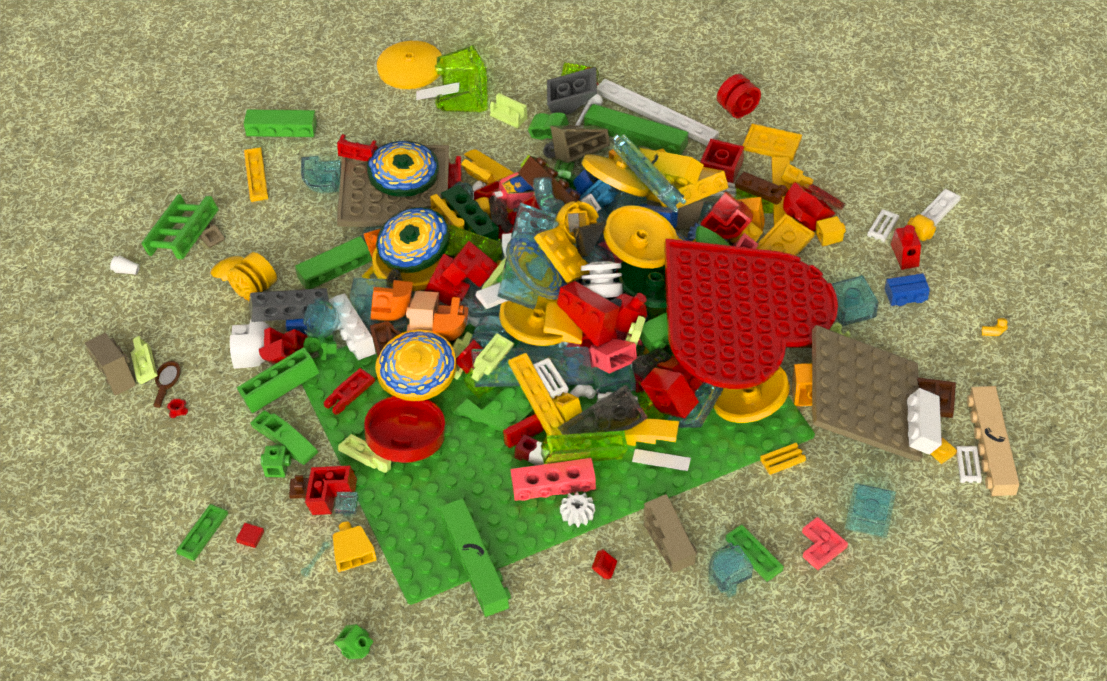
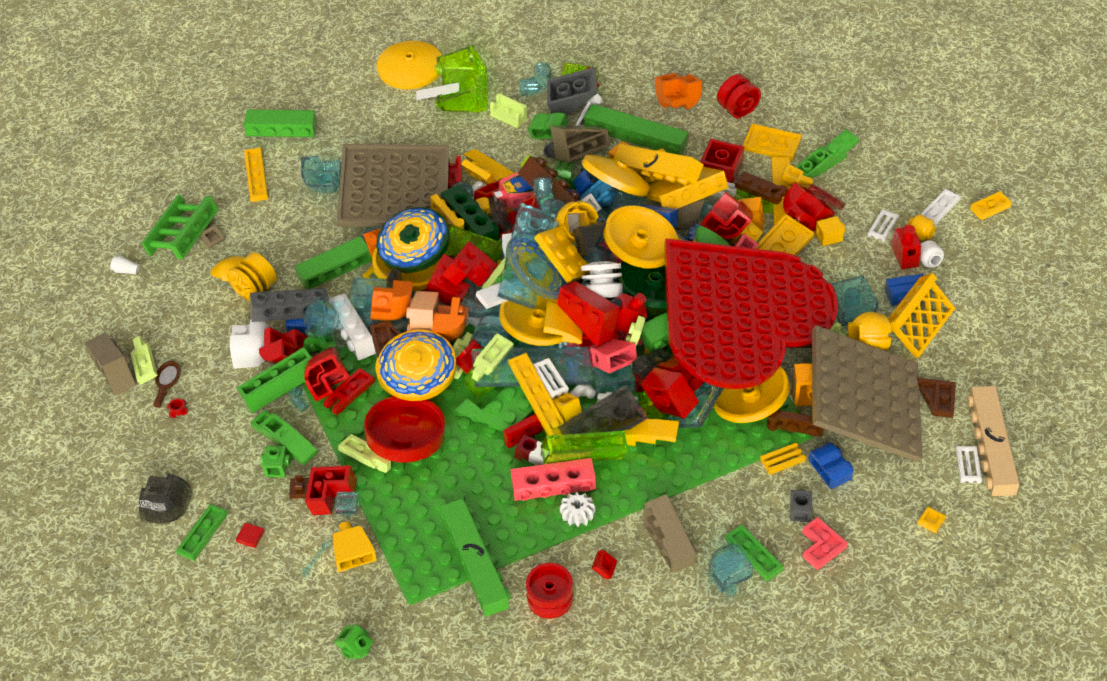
red hinge [337,134,378,162] -> none
dish [367,141,439,197] -> none
white plate [597,79,719,146] -> none
clear light blue hinge [612,134,687,213] -> none
white sticker [632,449,691,471] -> none
clear light blue brick [845,483,896,538] -> none
white brick [907,388,942,455] -> none
yellow plate [931,438,957,464] -> none
yellow arm [981,318,1008,336] -> none
none -> clear smoke brick [139,473,193,524]
none -> clear light blue arm [288,387,309,412]
none -> red brick [304,346,350,401]
none -> clear light blue cylinder [519,62,551,96]
none -> red wheel [526,562,574,619]
none -> orange brick [655,73,702,110]
none -> reddish brown plate [767,410,823,437]
none -> dark grey brick [790,489,812,522]
none -> bright green slope [796,129,859,178]
none -> blue brick [809,442,854,489]
none -> yellow piece [848,312,892,351]
none -> yellow fence [888,273,955,358]
none -> yellow tile [917,506,946,533]
none -> white head [920,240,944,268]
none -> yellow plate [970,191,1012,221]

